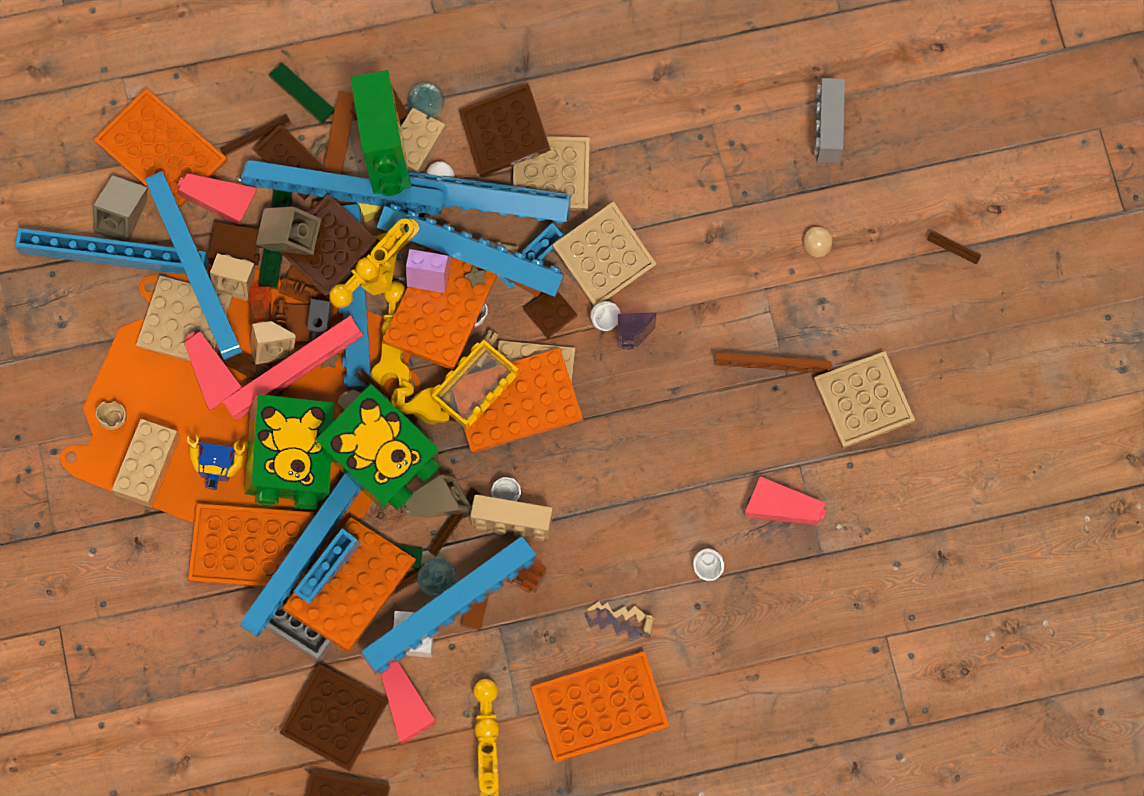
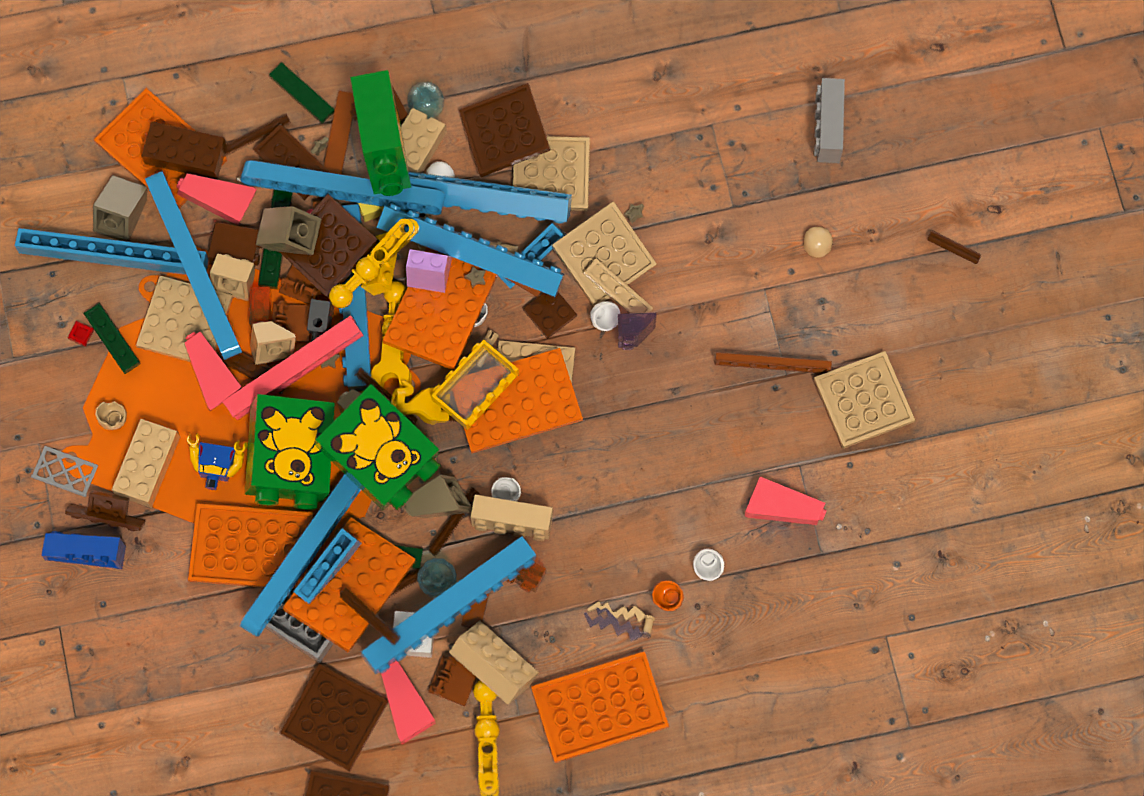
none -> light grey window [31,446,98,497]
none -> blue wedge [41,531,126,569]
none -> reddish brown bracket [65,490,146,531]
none -> red tile [67,321,94,347]
none -> dark green tile [83,303,141,374]
none -> reddish brown brick [141,122,227,180]
none -> reddish brown axle [340,588,401,645]
none -> dark orange hinge [428,656,477,706]
none -> tan brick [449,621,539,705]
none -> tan tile [583,258,653,323]
none -> dark tan piece [623,204,644,223]
none -> orange hair [652,580,684,611]

